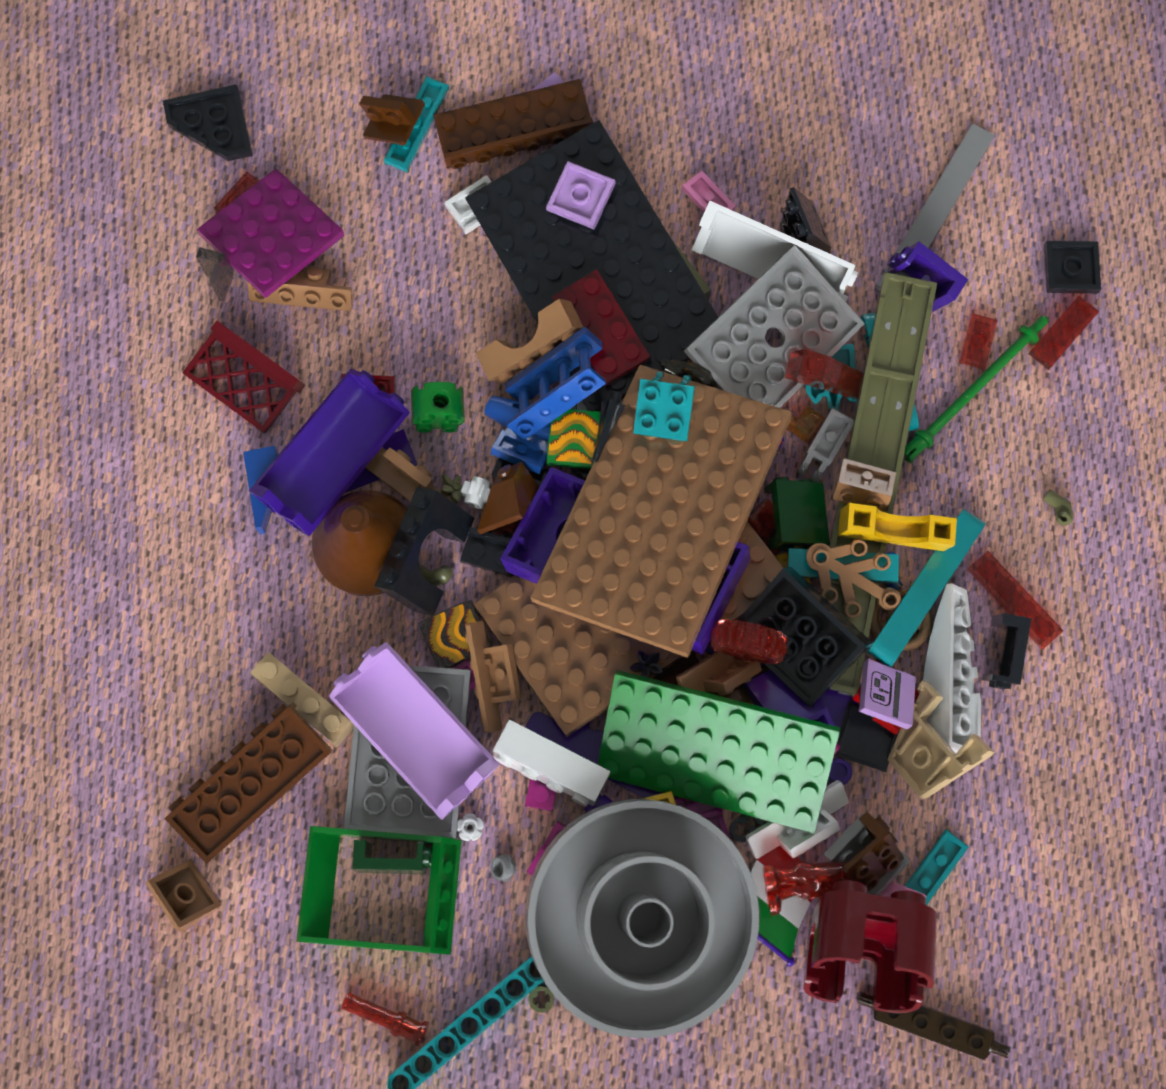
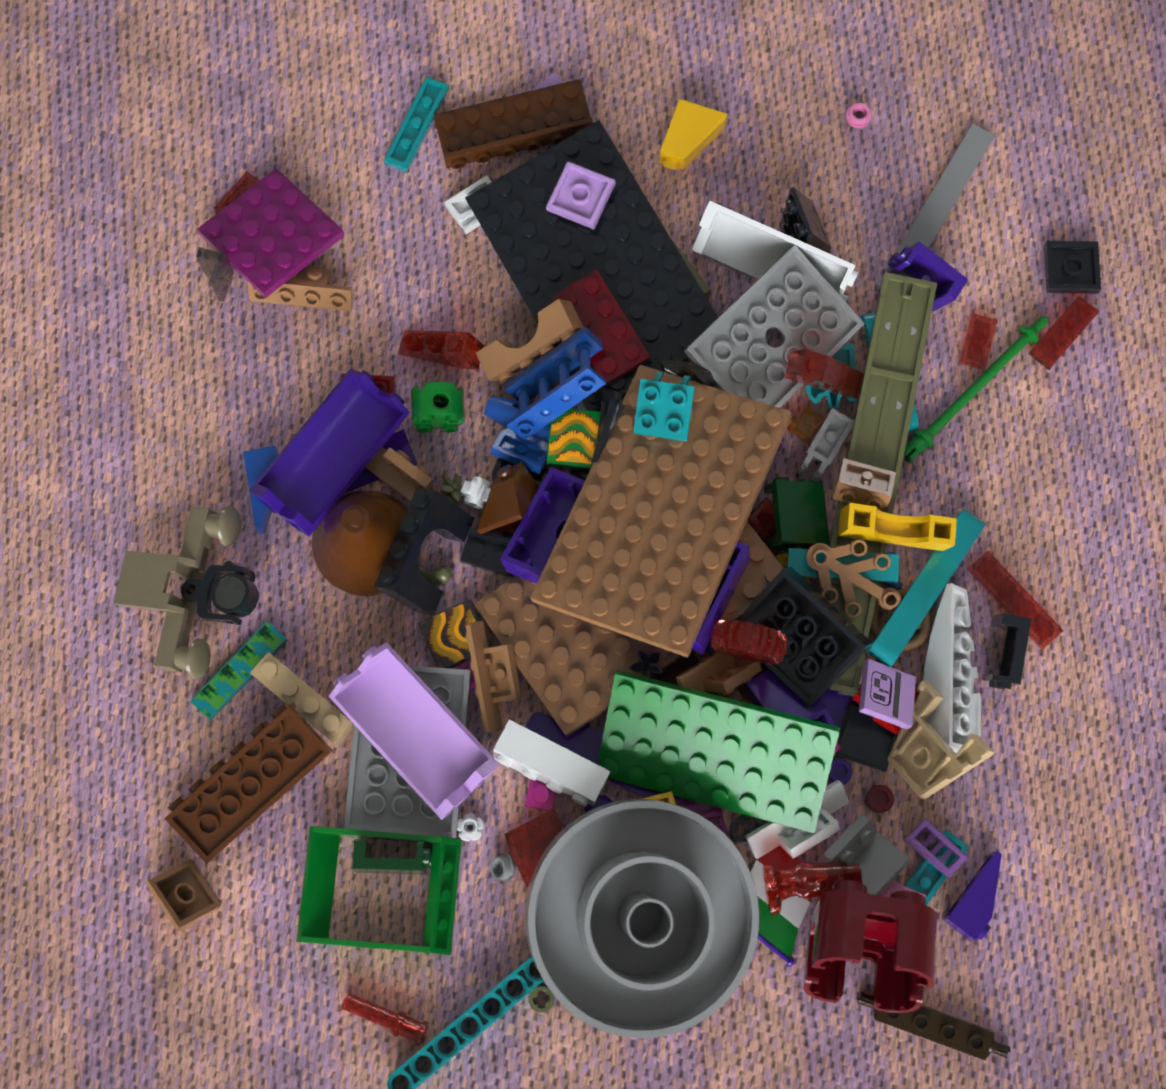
black plate [162,84,253,161] -> none
dark red fence [182,321,305,434] -> none
reddish brown bracket [359,94,425,145] -> none
bright pink plate [682,171,736,213] -> none
reddish brown bracket [843,811,904,891] -> none
olive arm [1043,489,1073,526] -> none
none -> dark tan piece [113,506,259,679]
none -> tile [190,621,288,721]
none -> clear red slope [398,330,485,370]
none -> clear red slope [504,808,564,887]
none -> yellow slope [659,99,728,170]
none -> bright pink plate [846,103,871,128]
none -> dark red tile [865,785,894,813]
none -> medium lavender slope [905,818,968,878]
none -> dark purple slope [943,851,1002,941]

